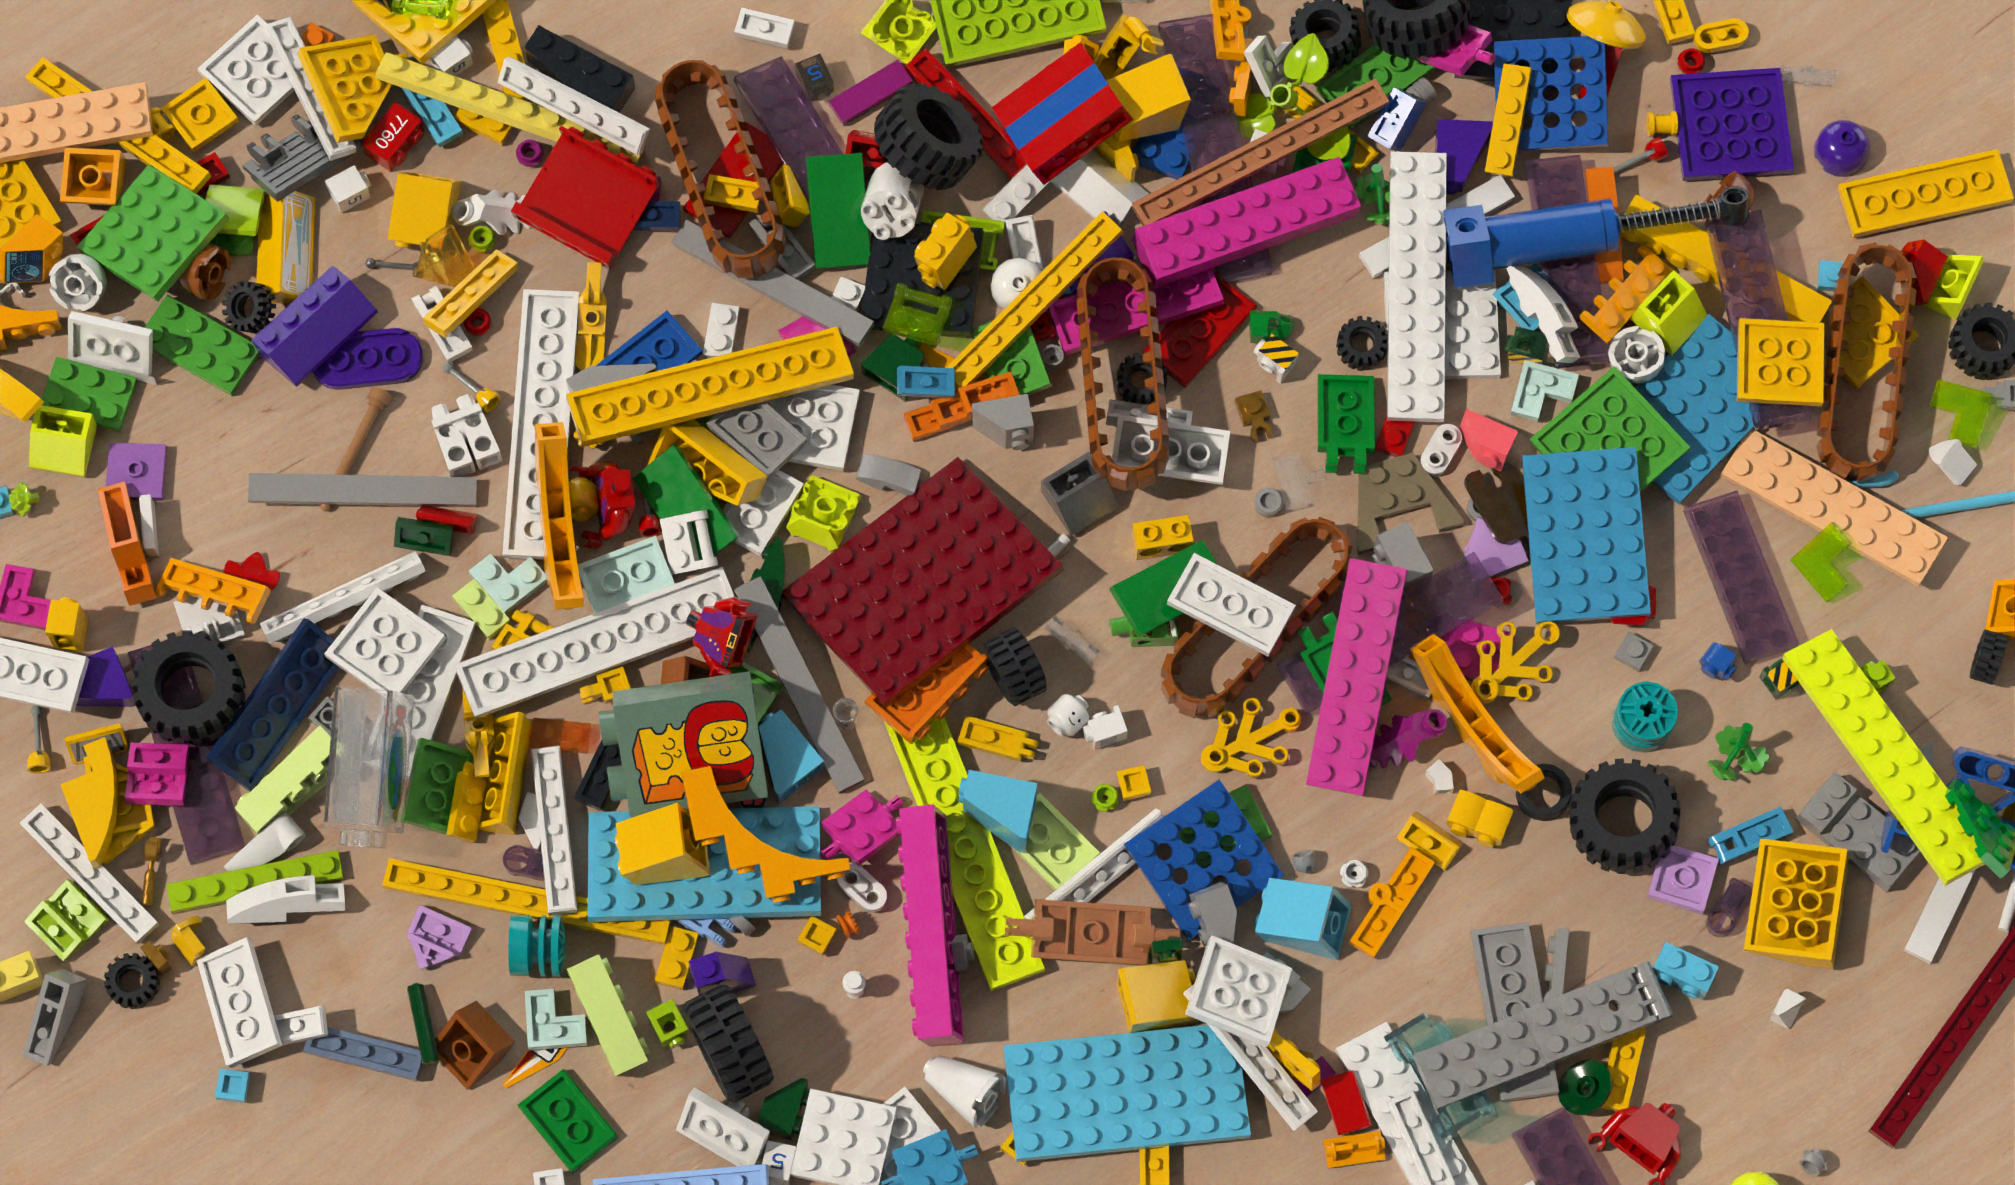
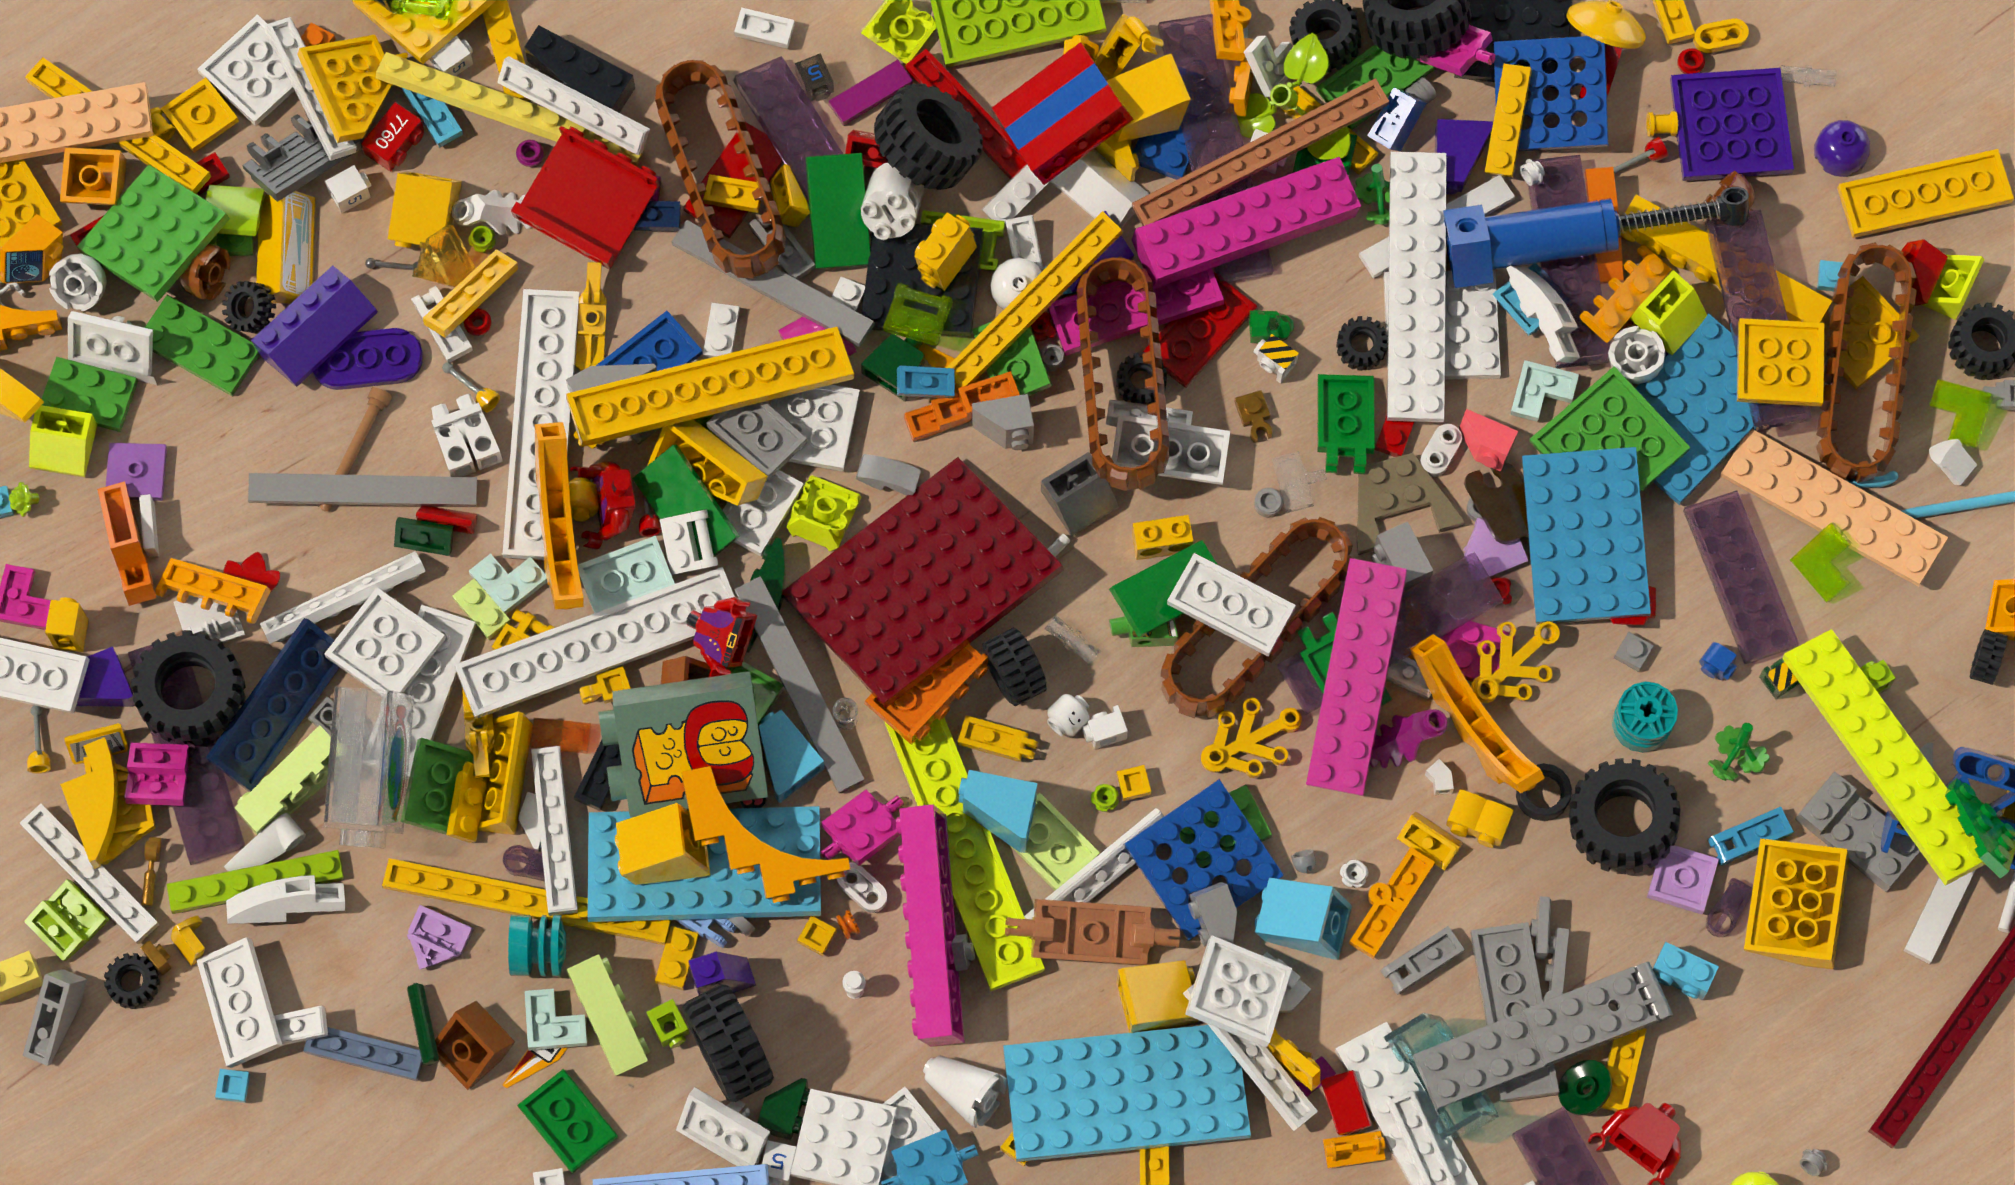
yellow plate [454,108,514,146] -> none
dark green plate [1150,937,1183,964] -> none
clear green brick [1504,326,1547,364] -> none
white slope [1770,989,1806,1029] -> none
none -> light grey plate [1381,926,1465,995]
none -> white plate [1520,159,1545,186]
none -> light grey plate [1530,896,1551,960]

